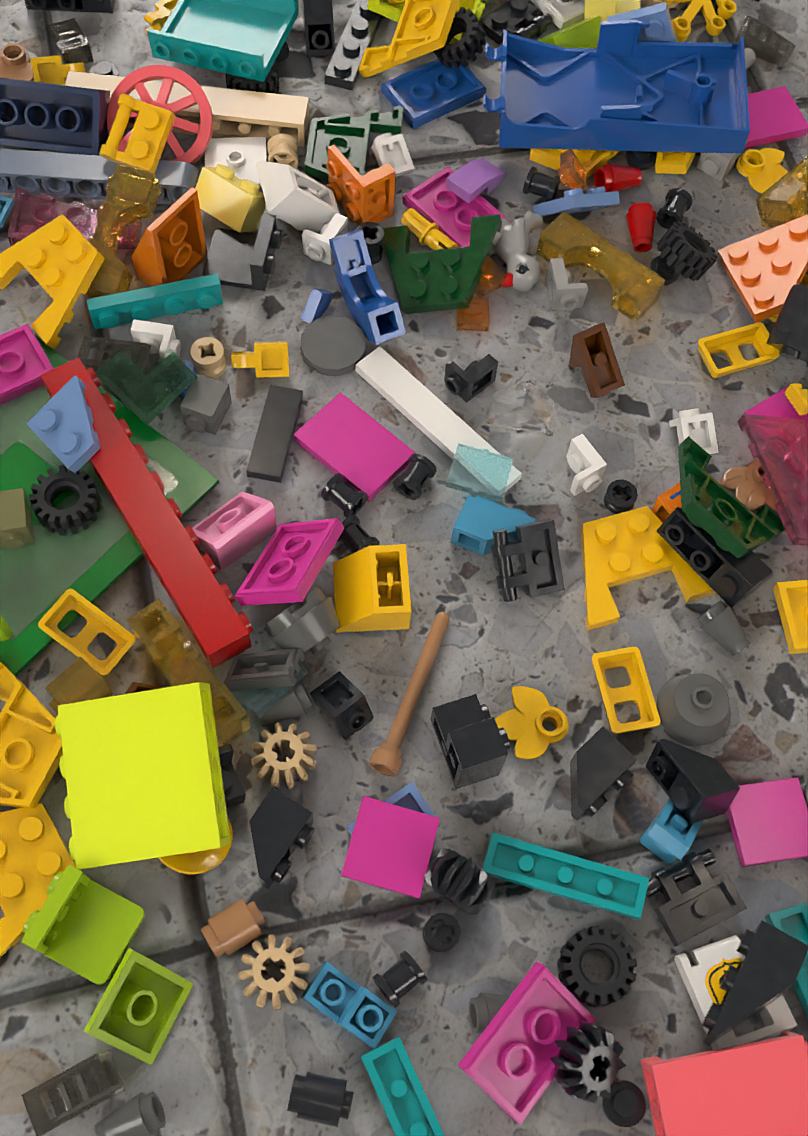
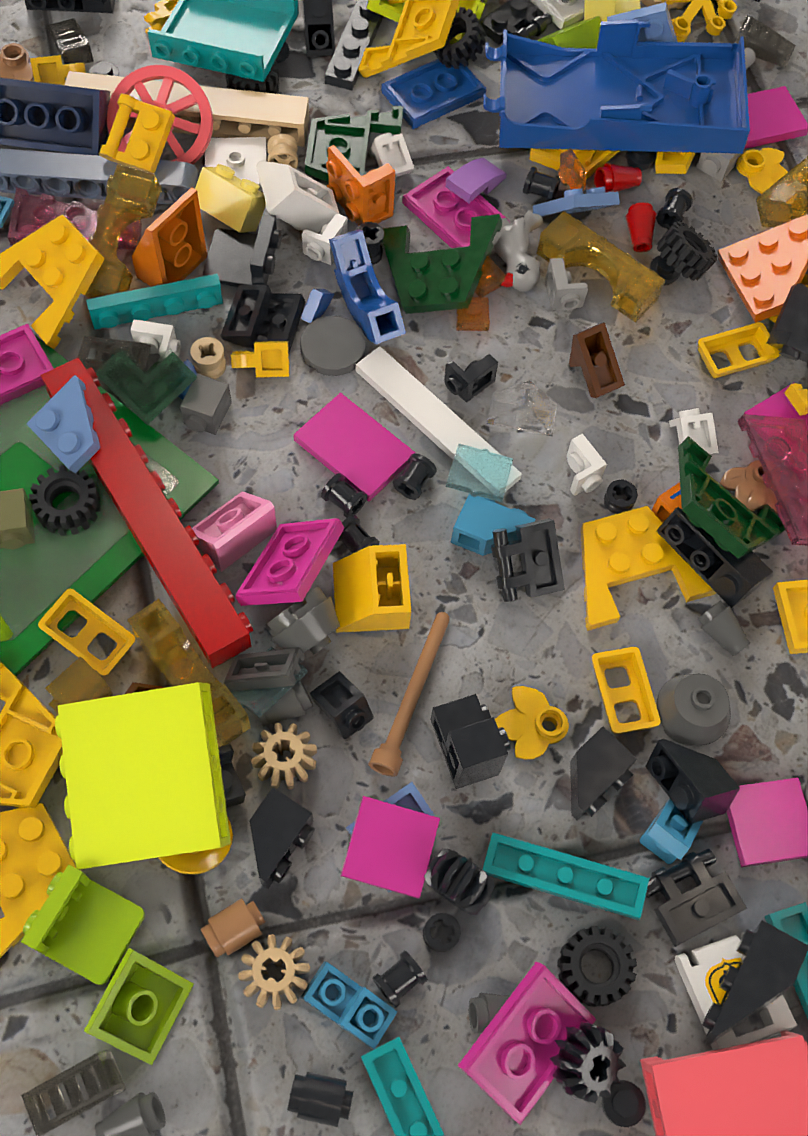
black tile [246,385,303,483] -> none
yellow axle [401,208,458,250] -> none
none -> black slope [220,284,306,353]

